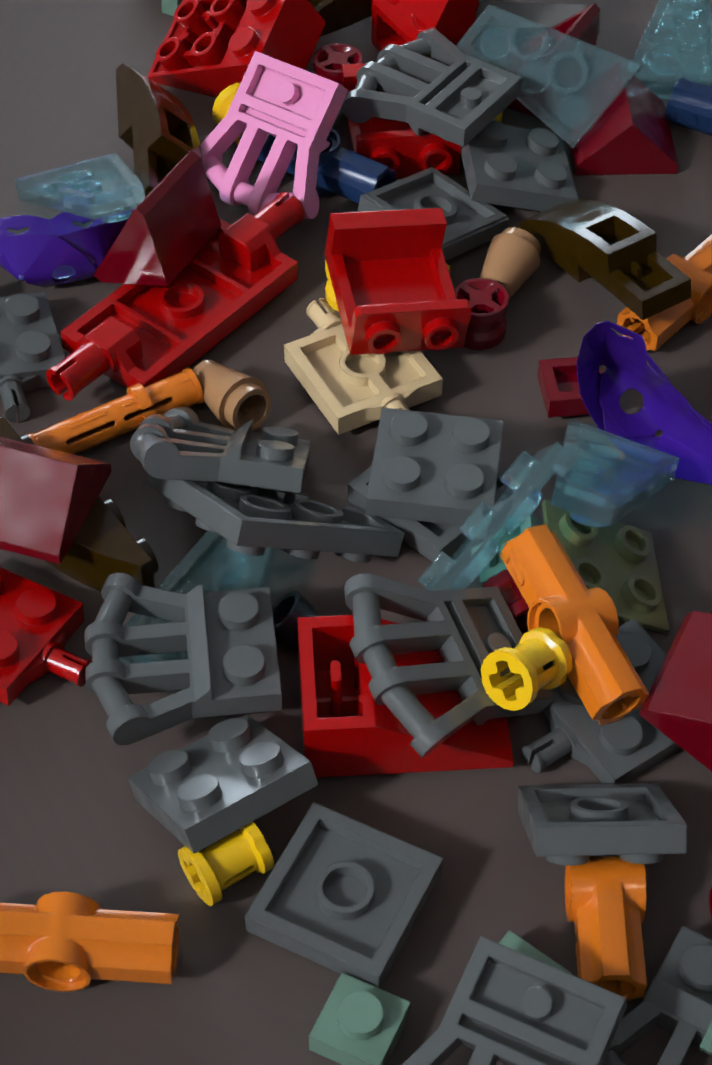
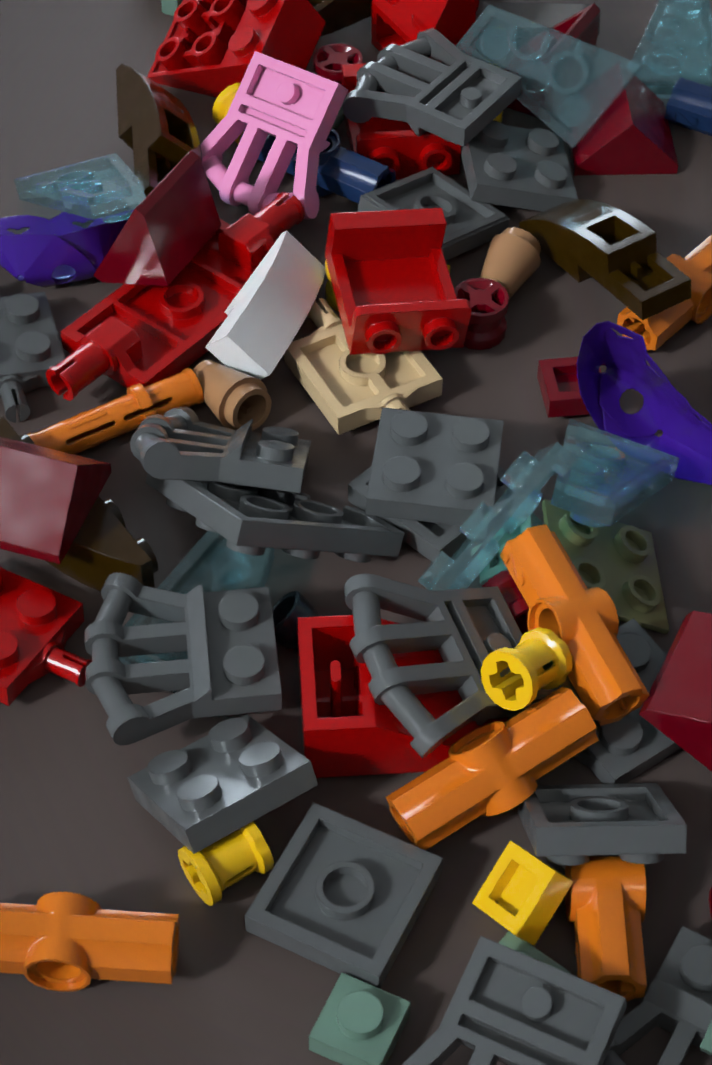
none -> white slope [205,230,325,380]
none -> orange piece [385,686,599,850]
none -> yellow plate [472,840,573,946]

